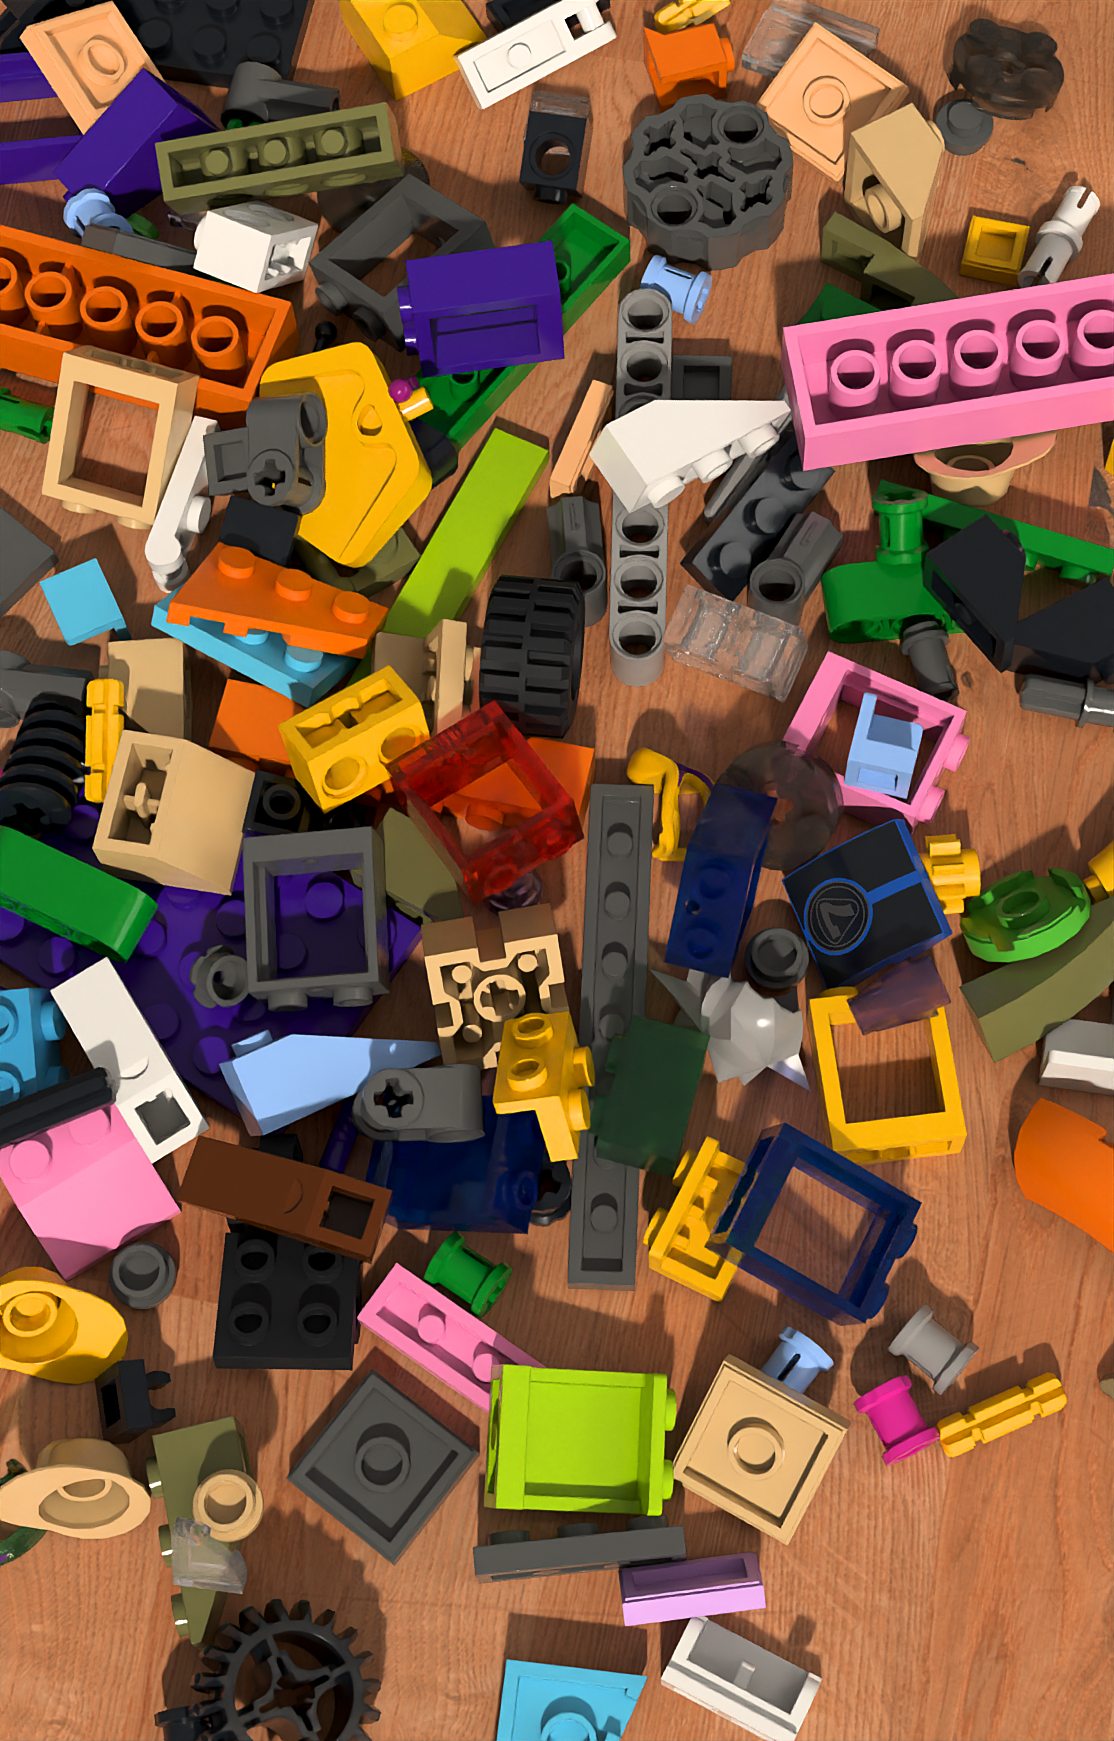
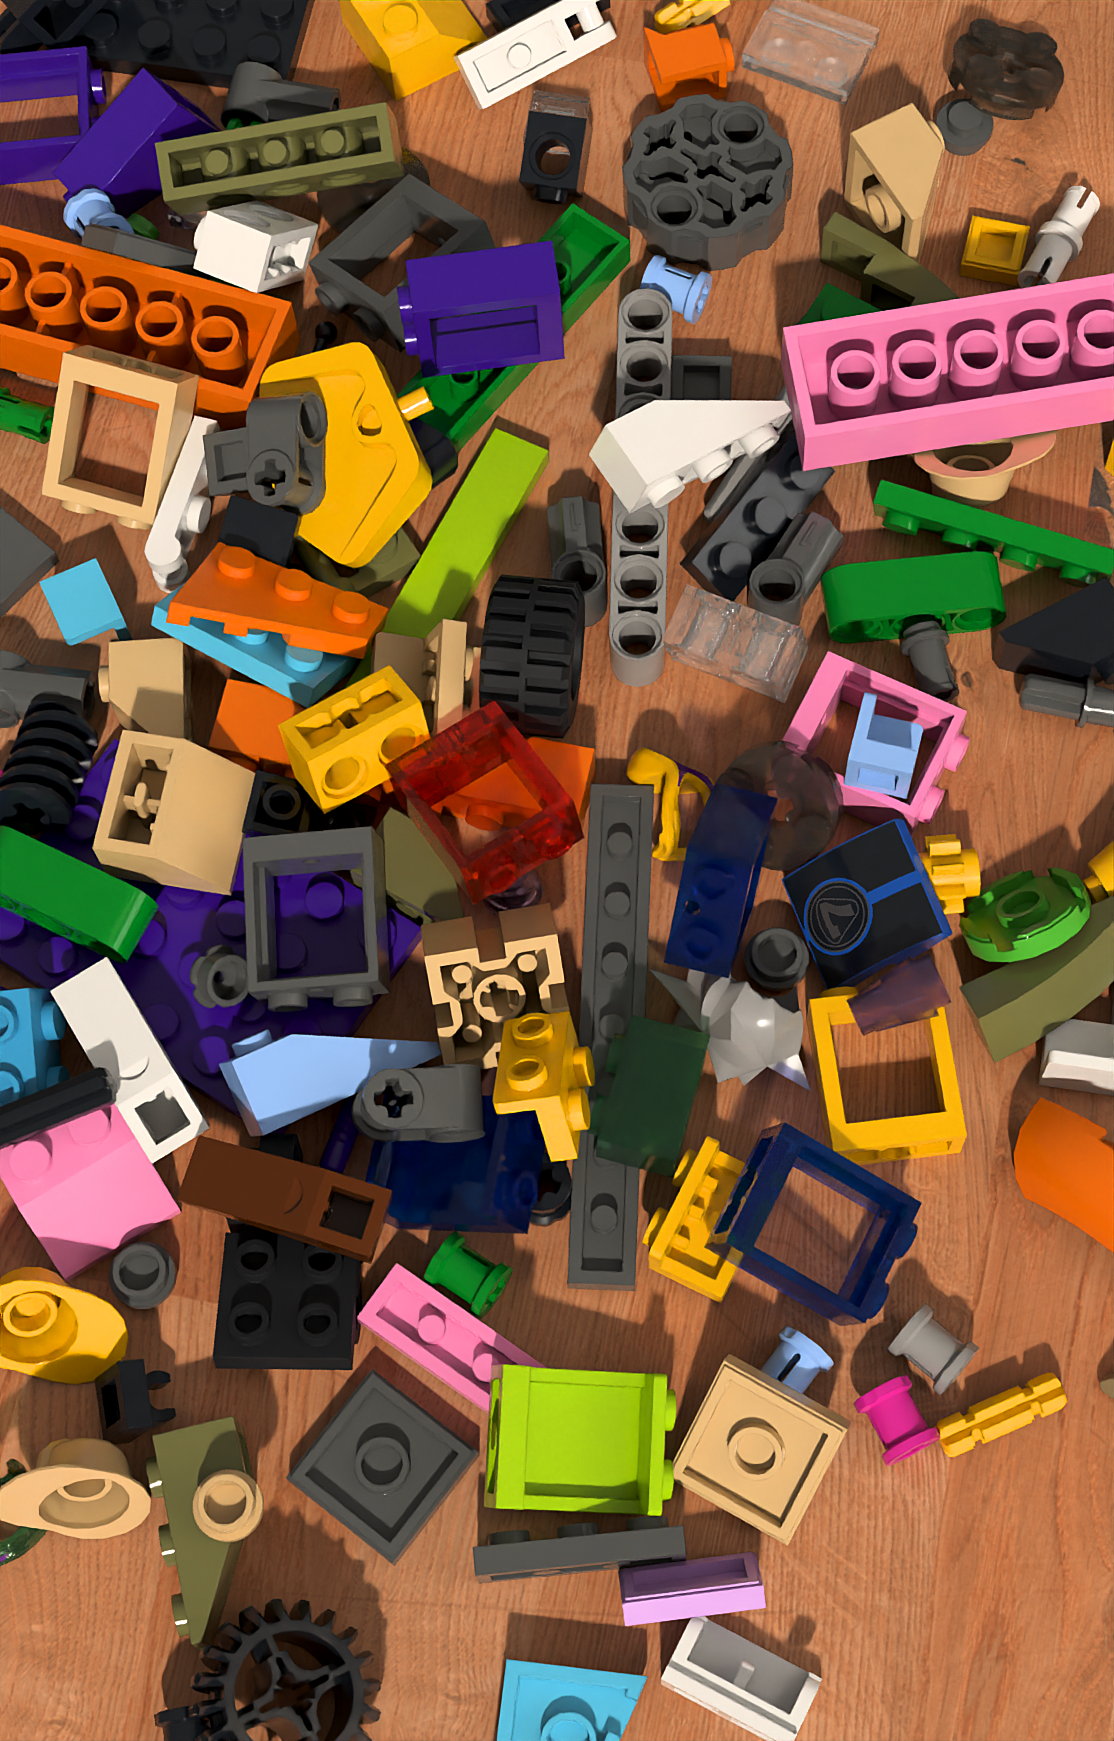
light nougat tile [20,1,167,135] -> none
yellow axle [85,678,125,803] -> none
clear tile [171,1516,248,1594] -> none
magenta hinge [388,375,420,403] -> none
light nougat tile [549,380,615,506] -> none
light nougat tile [755,22,909,187] -> none
green bush [872,488,929,565] -> none
black slope [923,514,1026,673] -> none

